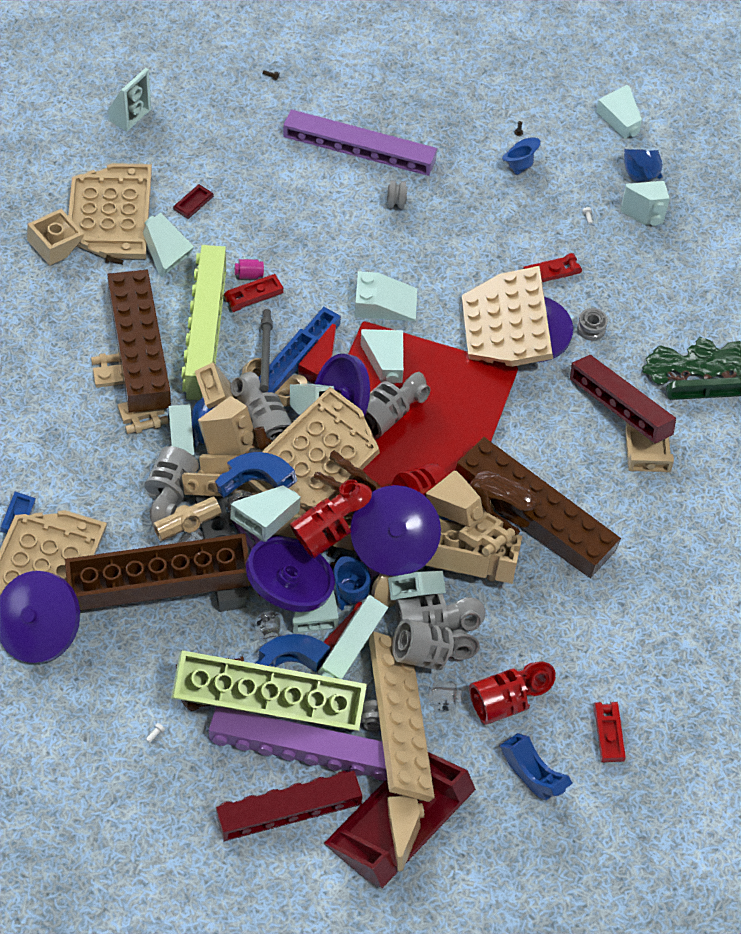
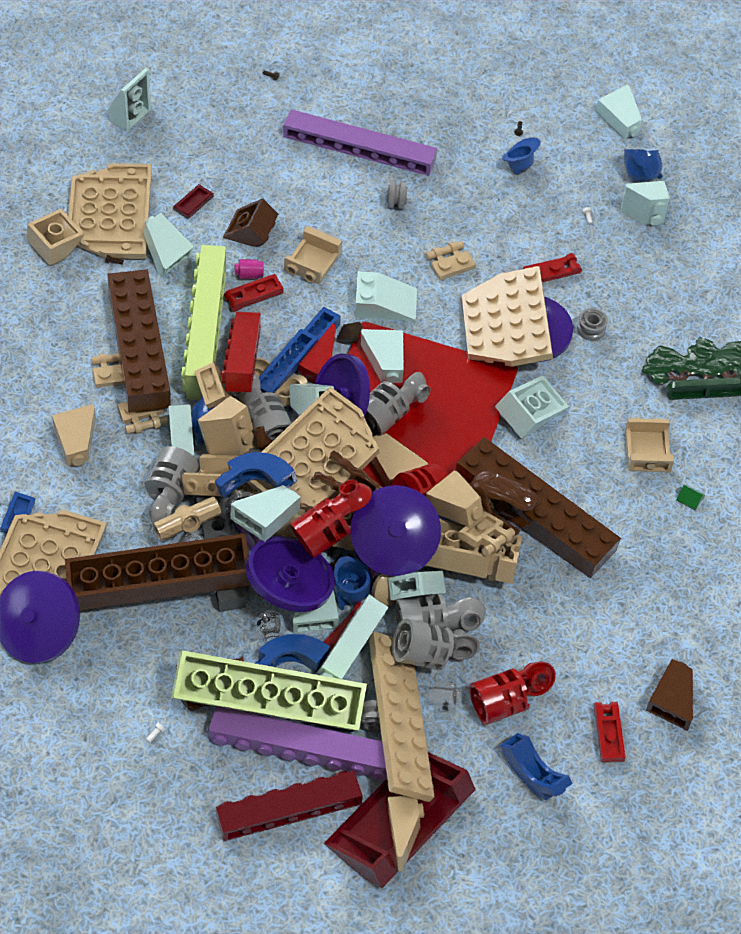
dark grey bar [260,309,273,392] -> none
dark red brick [570,354,677,444] -> none
none -> tan slope [52,404,96,466]
none -> red brick [222,312,261,392]
none -> reddish brown slope [223,198,279,247]
none -> tan panel [284,226,342,285]
none -> dark brown tile [337,322,363,344]
none -> tan slope [371,433,428,486]
none -> tan plate [425,241,476,280]
none -> light aqua slope [495,375,569,439]
none -> reddish brown slope [646,659,693,731]
none -> green slope [676,485,705,510]

